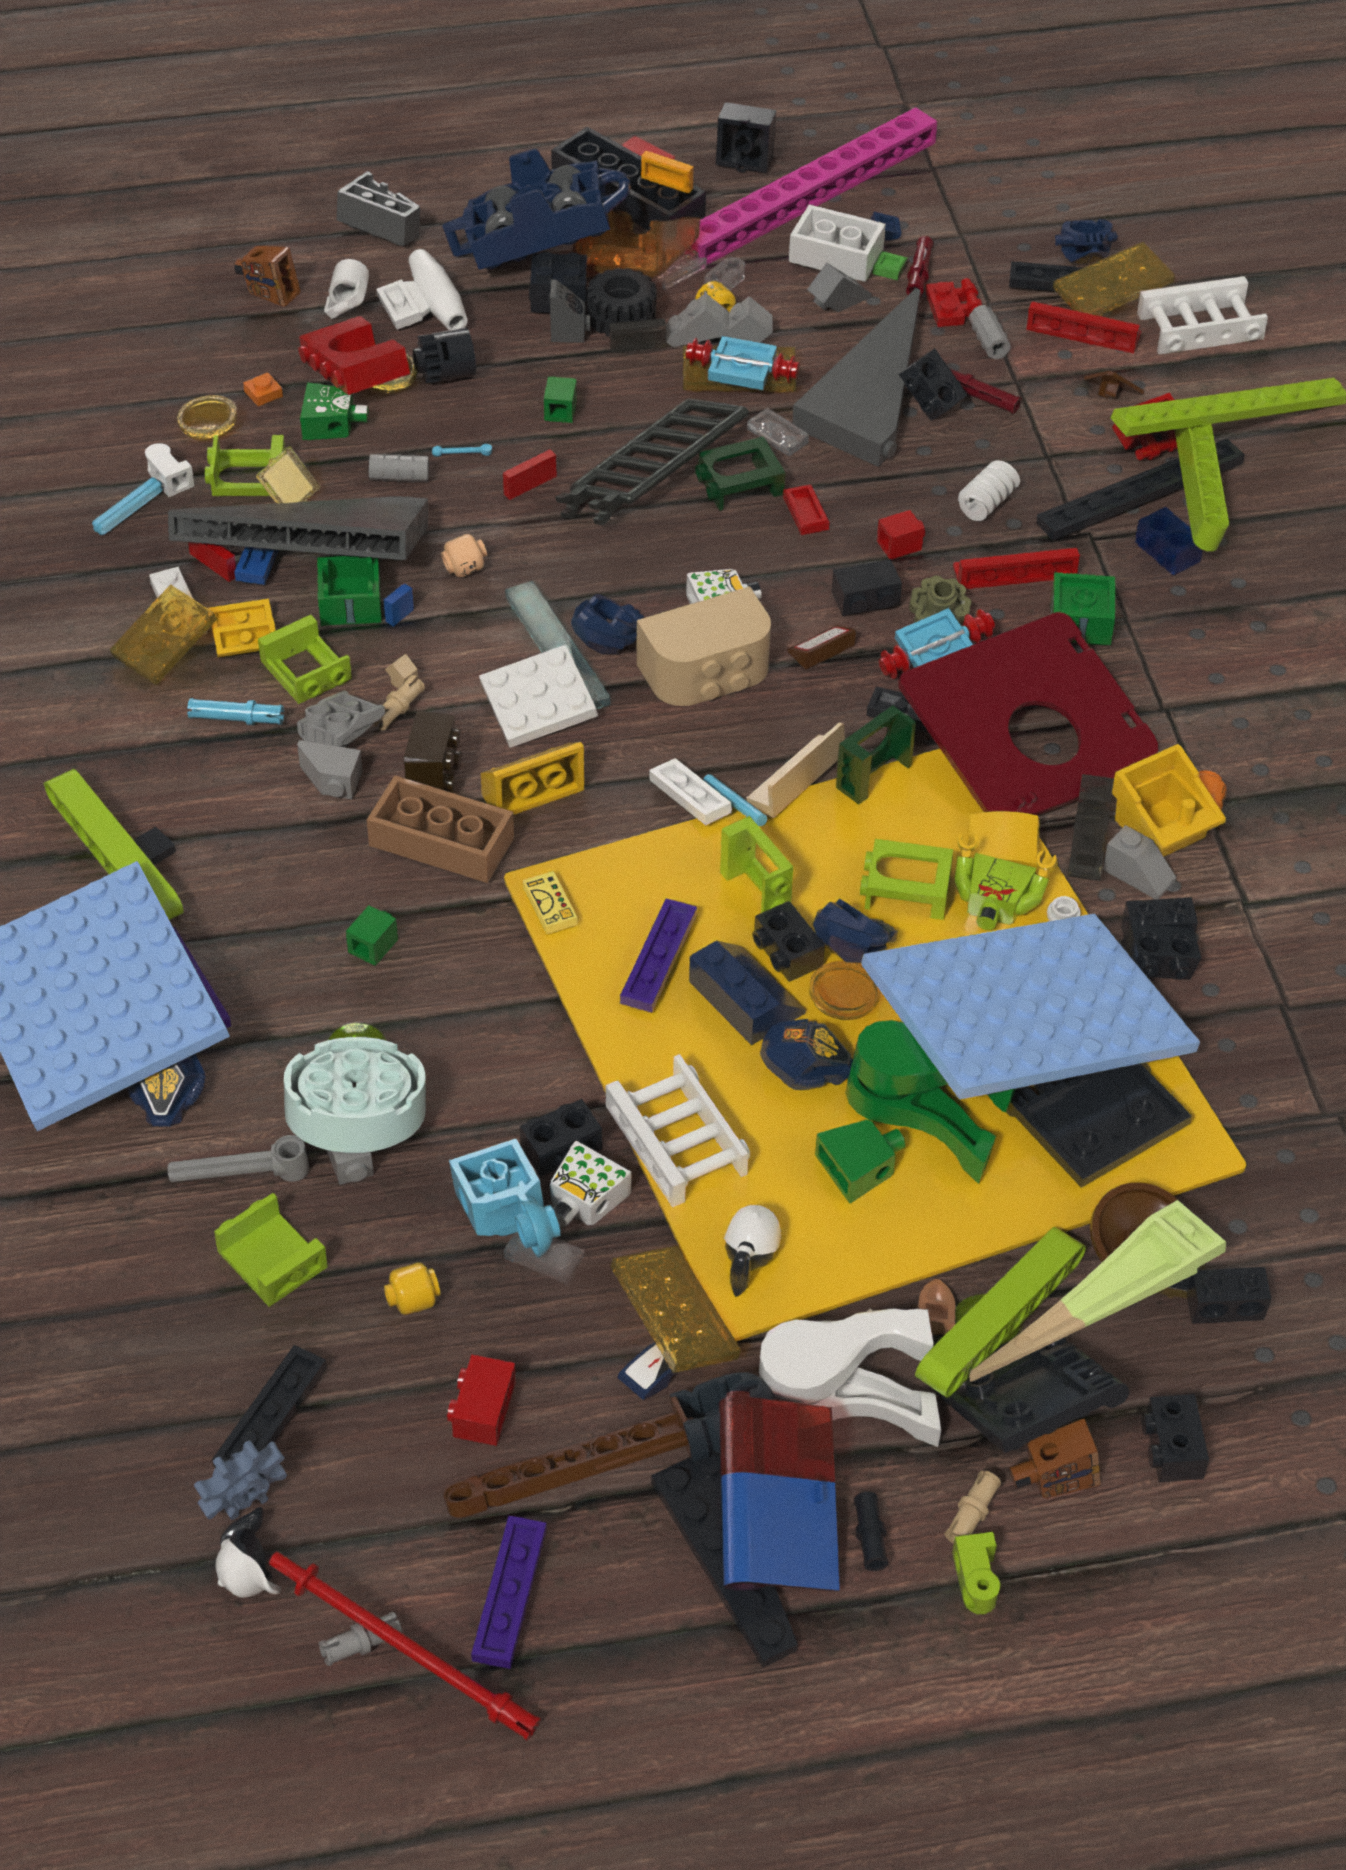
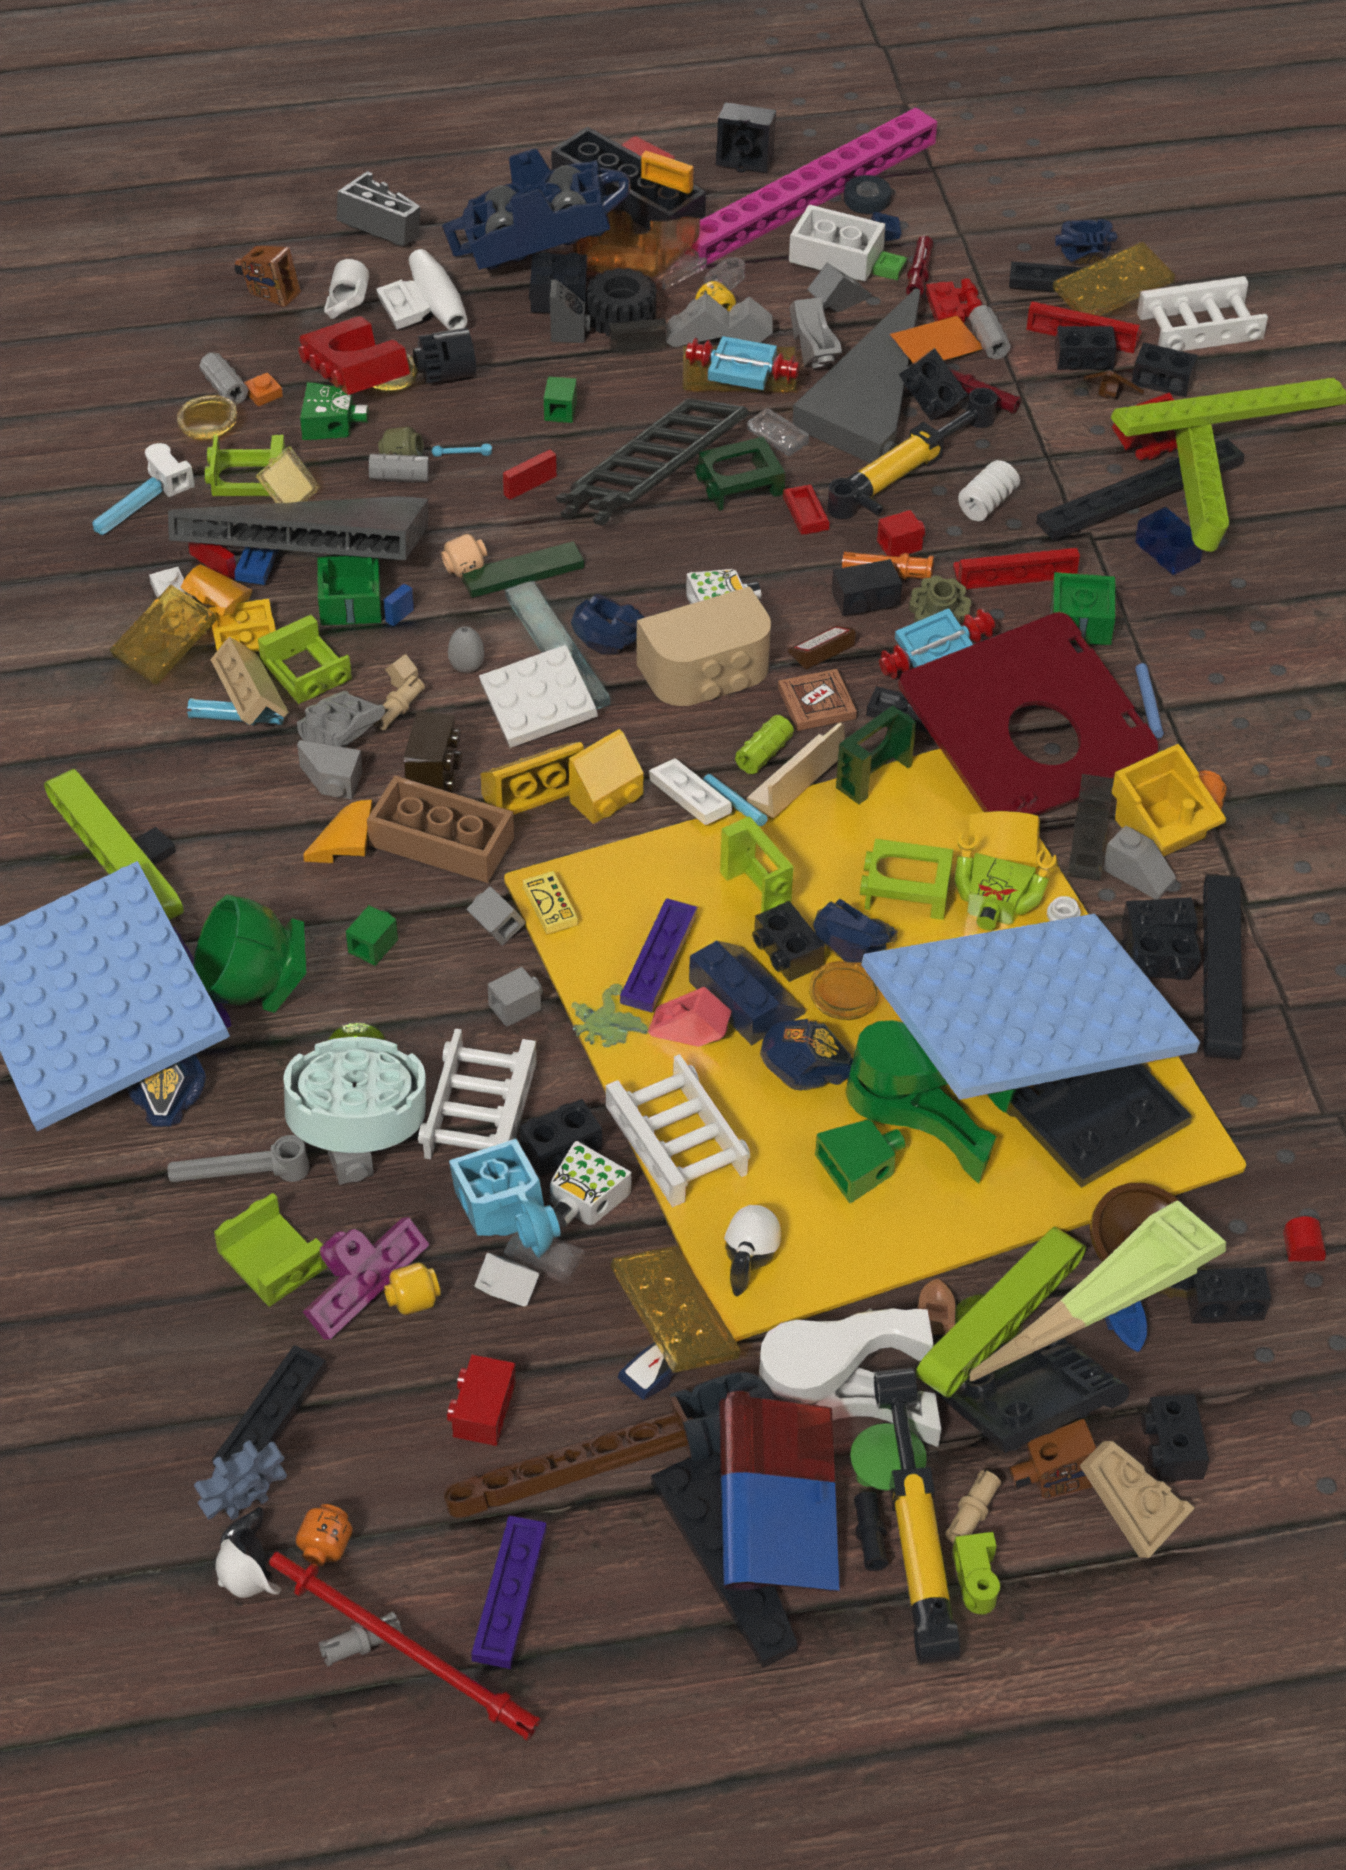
none -> light orange slope [180,564,253,616]
none -> green plate [193,894,306,1013]
none -> light grey axle [199,353,248,405]
none -> tan panel [210,636,289,725]
none -> orange head [295,1504,353,1566]
none -> magenta plate [302,1217,430,1340]
none -> light orange slope [303,800,373,863]
none -> olive head [378,426,424,456]
none -> white fence [418,1029,537,1160]
none -> light grey animal [448,626,485,673]
none -> dark green tile [461,541,584,598]
none -> light grey brick [467,886,526,946]
none -> white panel [474,1252,540,1306]
none -> light grey brick [487,967,543,1027]
none -> yellow slope [569,729,644,824]
none -> clear light blue piece [571,984,648,1048]
none -> coral slope [648,987,732,1047]
none -> lime axle [735,715,794,774]
none -> nougat tile [778,669,857,731]
none -> light grey arch [789,297,842,370]
none -> black piece [827,388,997,519]
none -> orange pin [842,551,934,580]
none -> black bush [843,175,891,214]
none -> bright green dish [850,1423,926,1491]
none -> piece [873,1368,960,1665]
none -> orange sticker [890,316,983,363]
none -> black brick [1054,326,1116,370]
none -> tan wing [1080,1441,1195,1558]
none -> blue plate [1105,1301,1147,1352]
none -> black brick [1132,342,1198,397]
none -> medium blue bar [1135,663,1164,739]
none -> black beam [1203,873,1243,1060]
none -> red brick [1283,1216,1326,1262]

